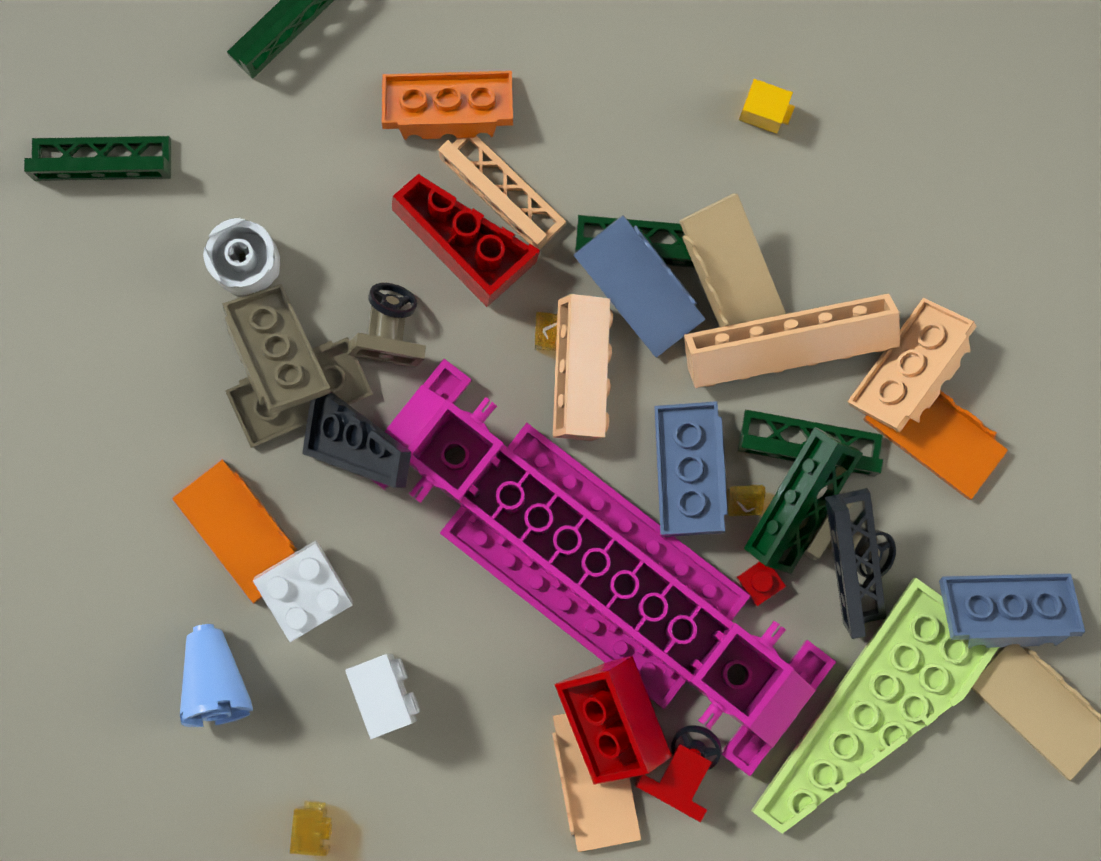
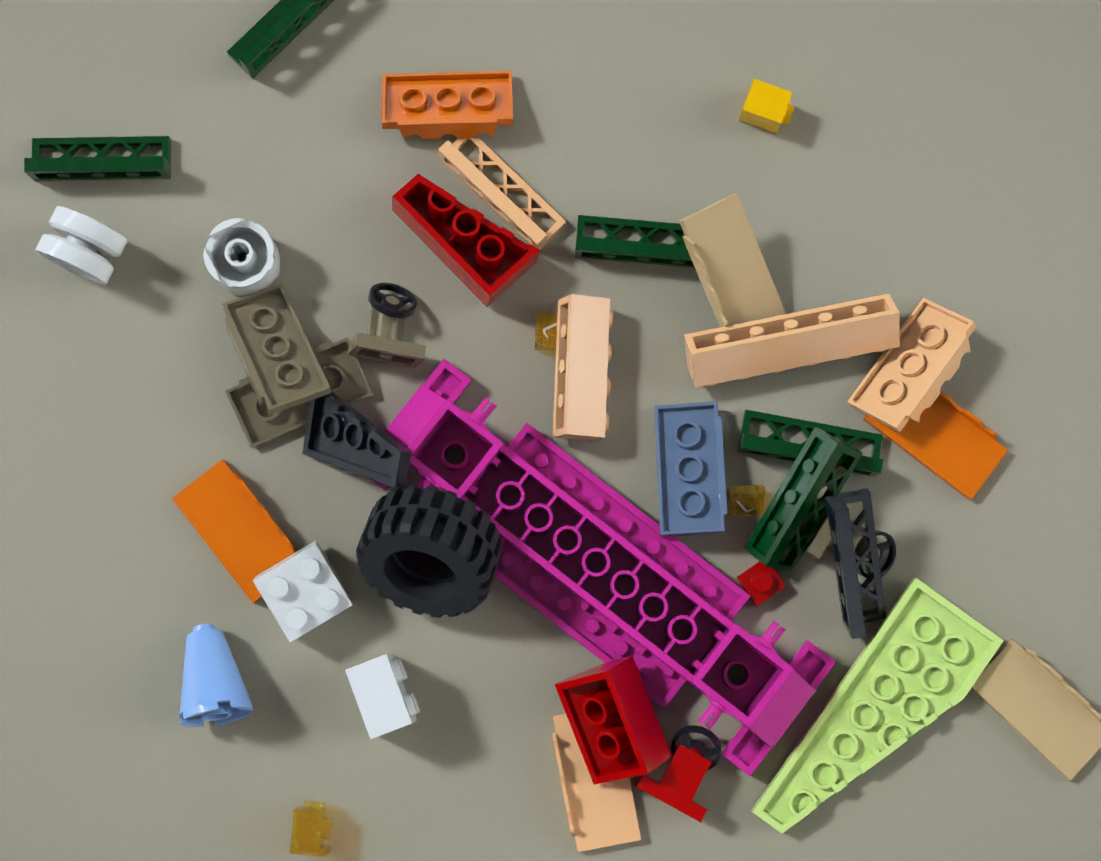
sand blue piece [574,215,706,358] -> none
sand blue piece [939,574,1085,648] -> none
none -> white wheel [35,206,128,285]
none -> black tyre [356,485,503,618]

